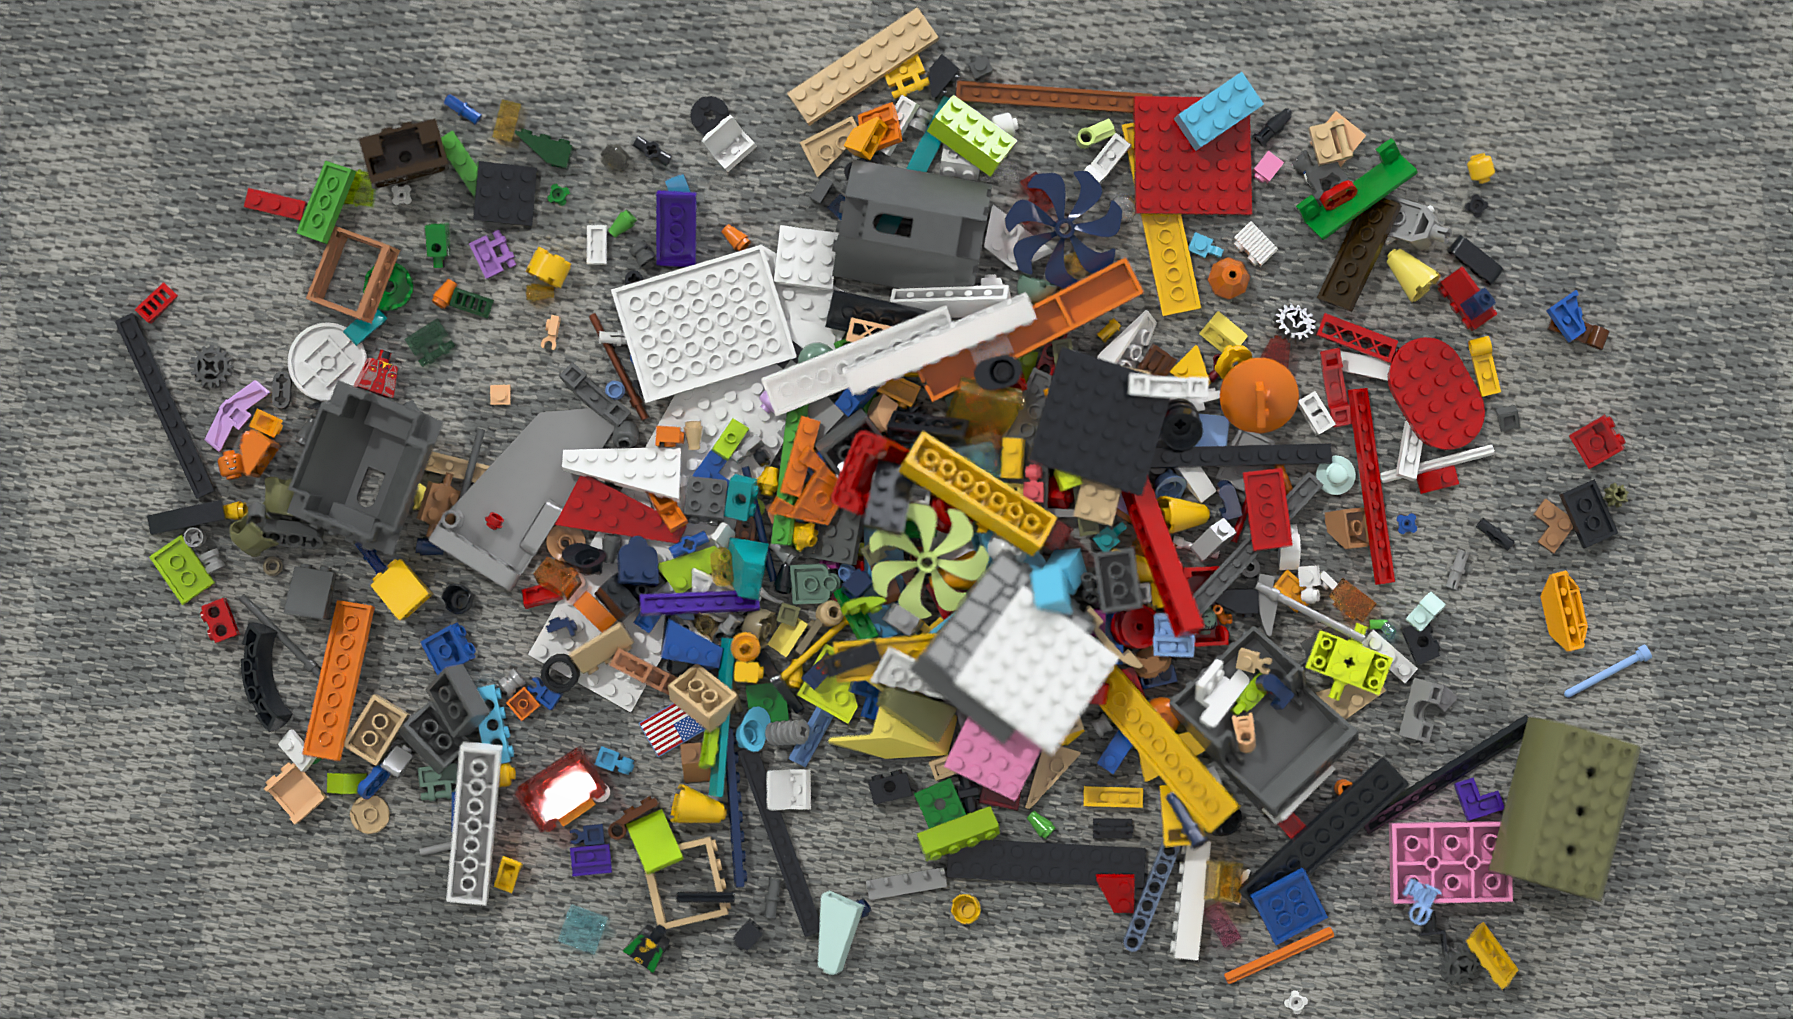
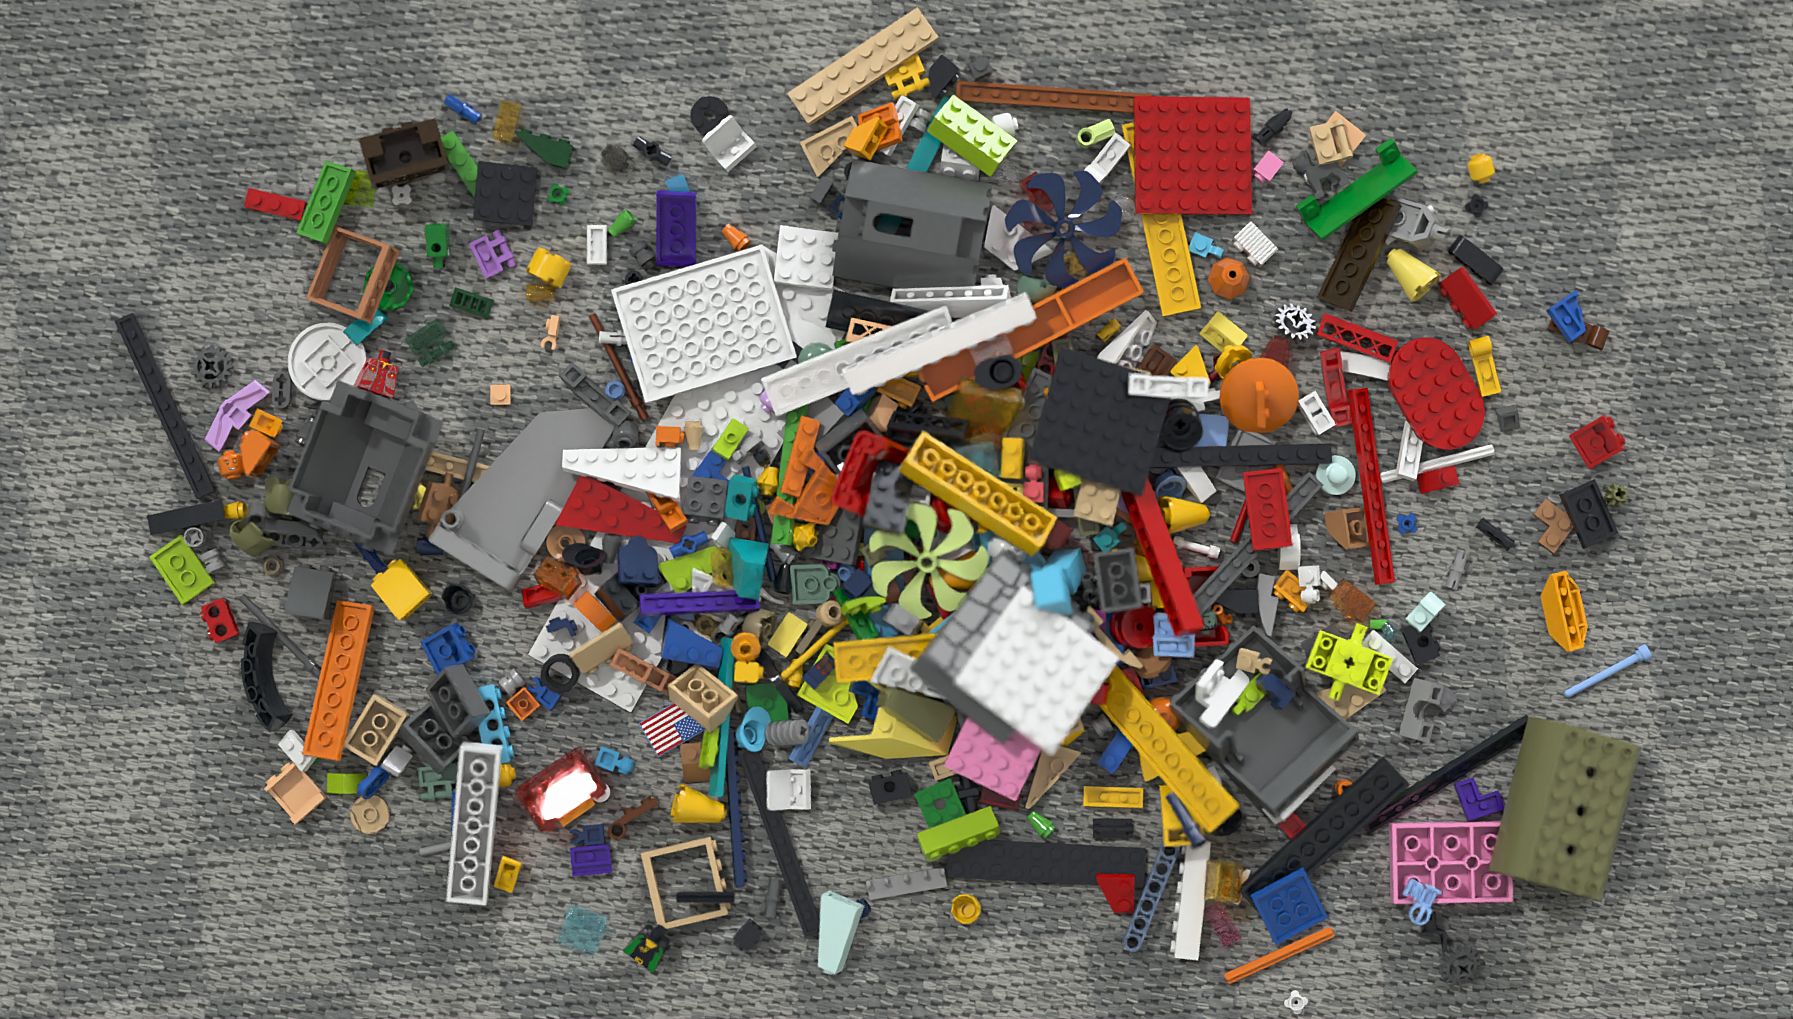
red slope [135,282,178,324] -> none
orange cone [431,279,457,309] -> none
red plate [485,512,504,530] -> none
lime tile [626,809,684,875] -> none
olive plate [776,602,801,627] -> none
black plate [822,640,881,678] -> none
medium azure brick [1174,72,1264,151] -> none
light grey slope [1189,518,1236,562] -> none
dark blue leg [1216,480,1242,520] -> none
light nougat piece [1232,713,1256,753] -> none
light grey bar [1255,582,1365,643] -> none
red beam [1320,180,1357,210] -> none
dark blue bracket [1460,287,1496,321] -> none
yellow plate [1466,922,1519,989] -> none

